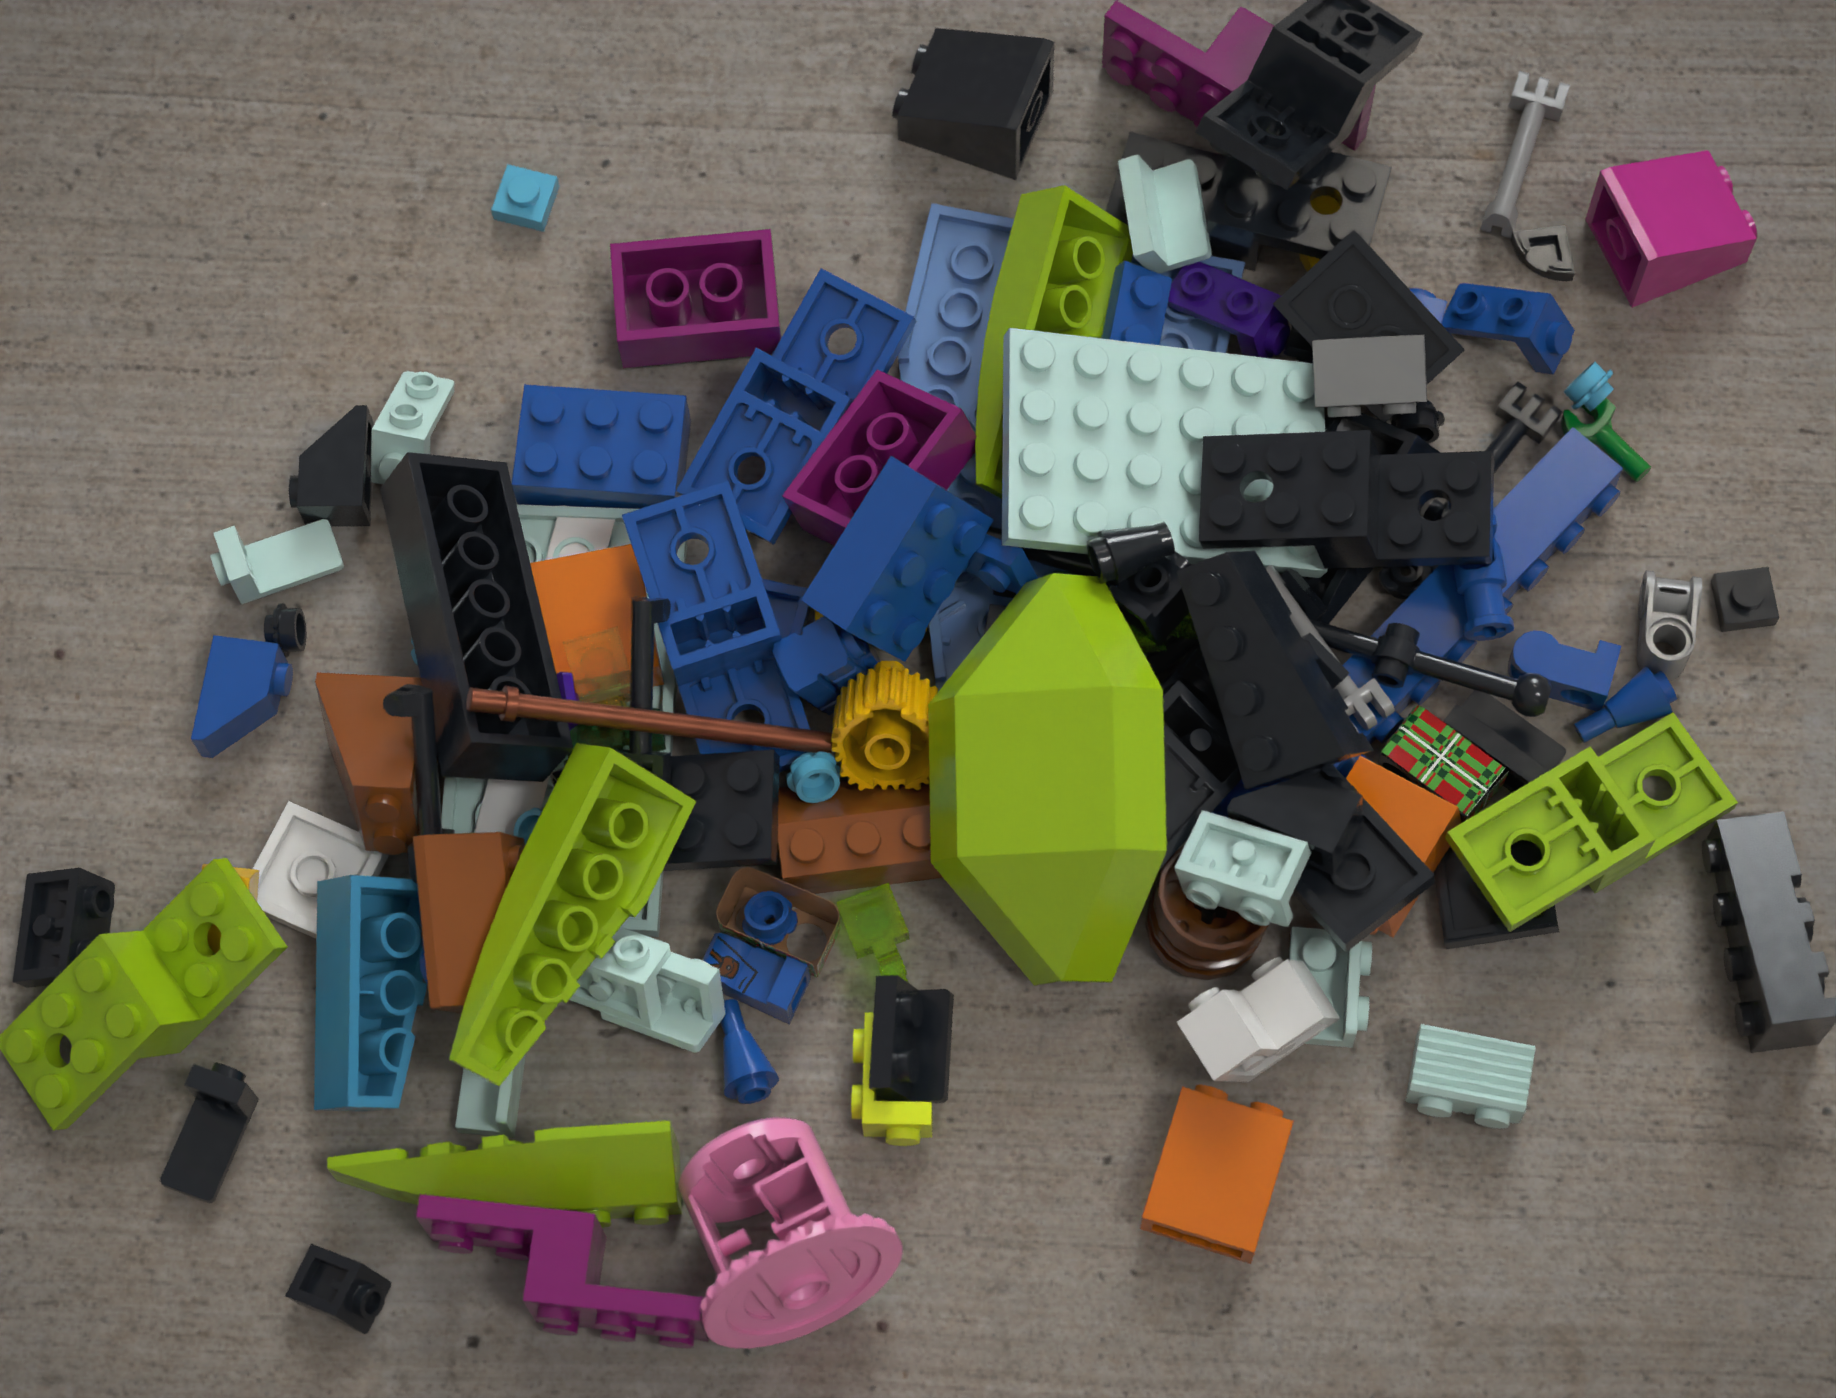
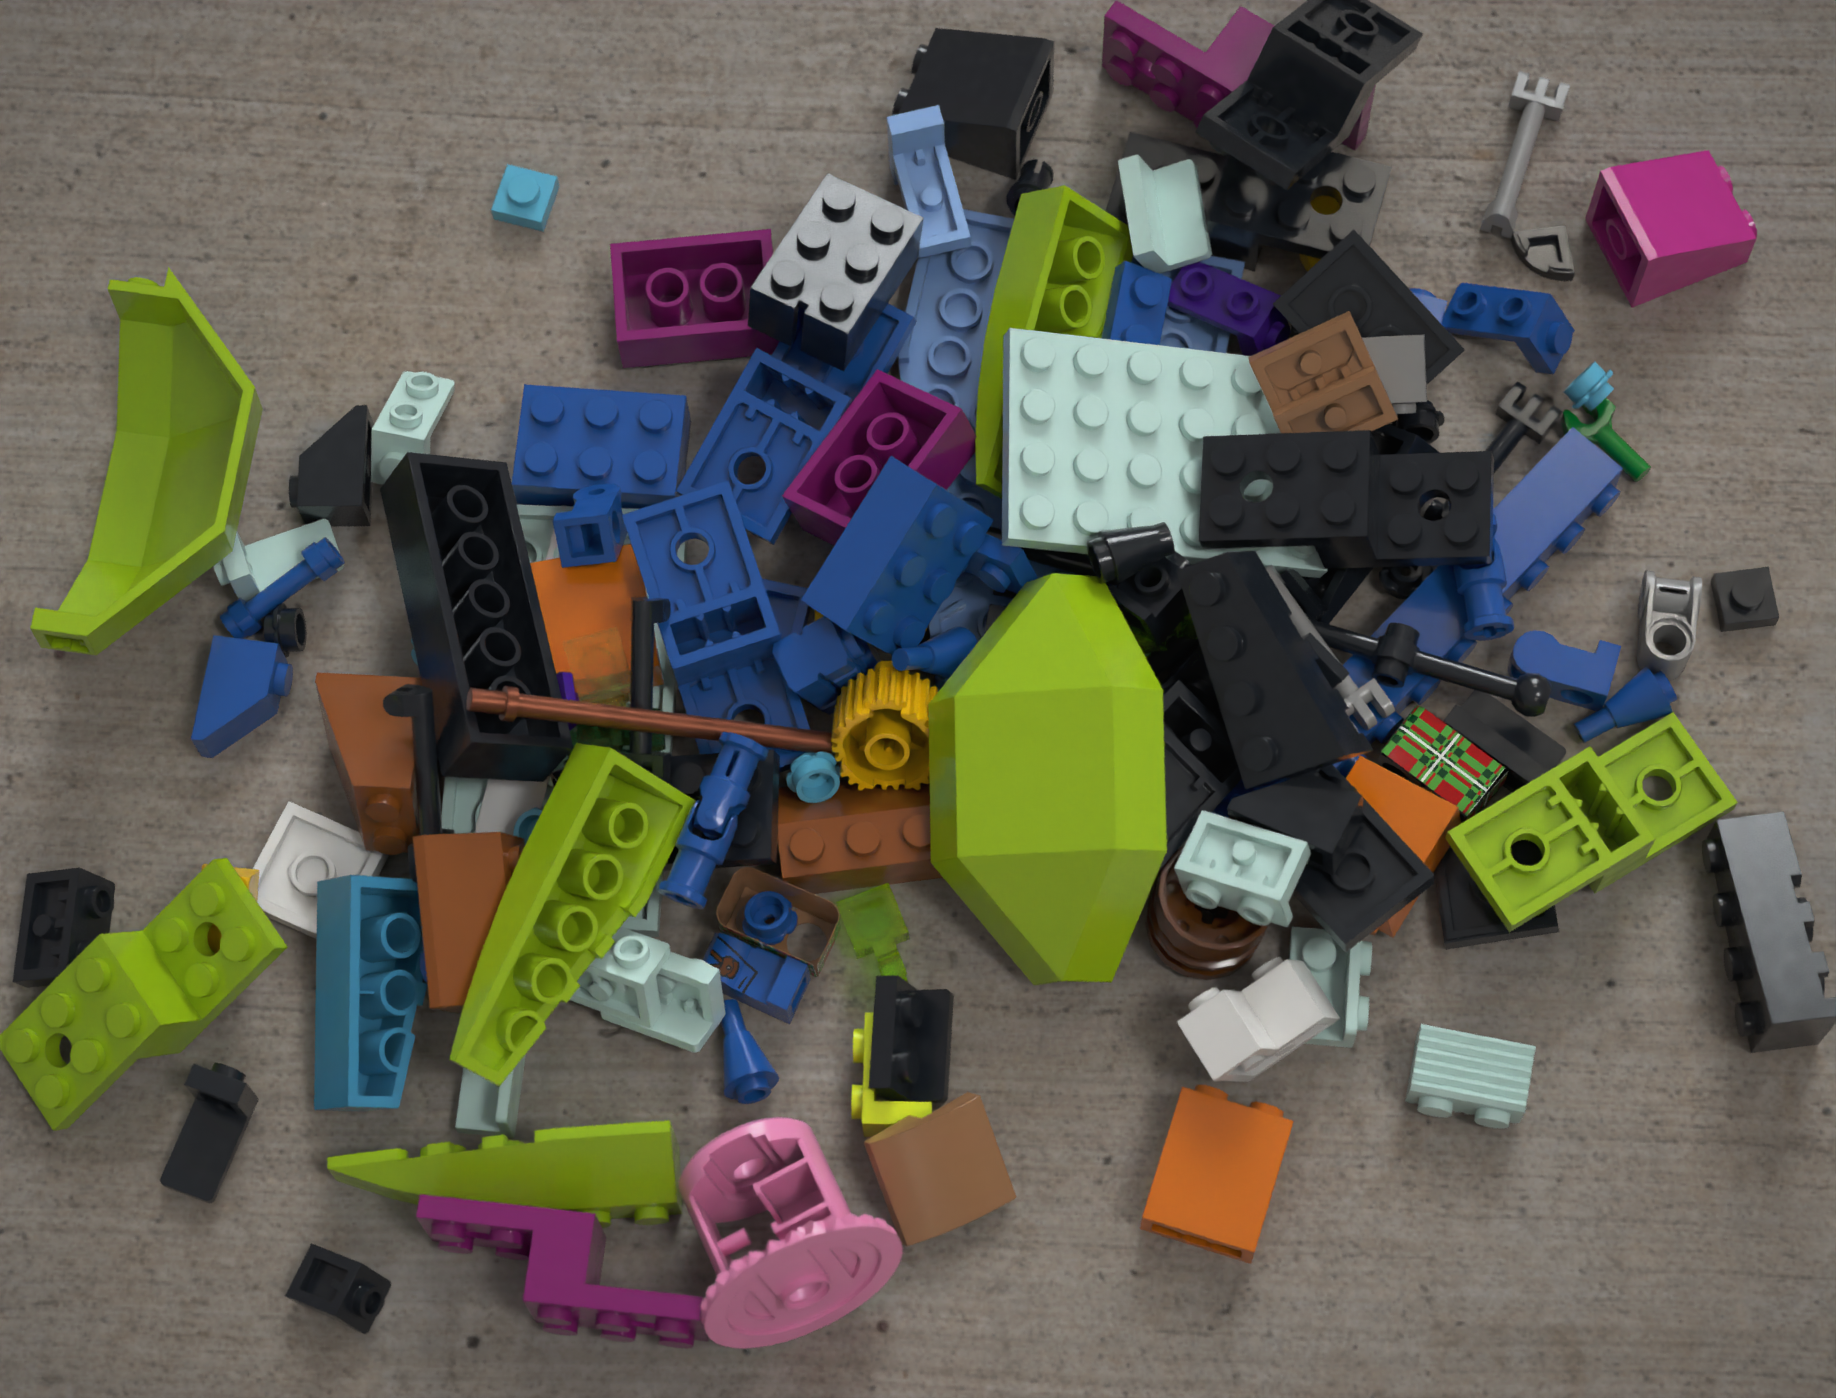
none -> lime panel [30,267,263,656]
none -> blue bar [220,537,345,639]
none -> blue leg [553,483,627,568]
none -> blue piece [657,732,769,910]
none -> piece [747,173,924,371]
none -> medium nougat slope [864,1092,1017,1246]
none -> light blue bracket [887,105,971,258]
none -> blue cone [892,626,978,679]
none -> black pin [1006,159,1054,216]
none -> medium nougat slope [1248,311,1398,433]

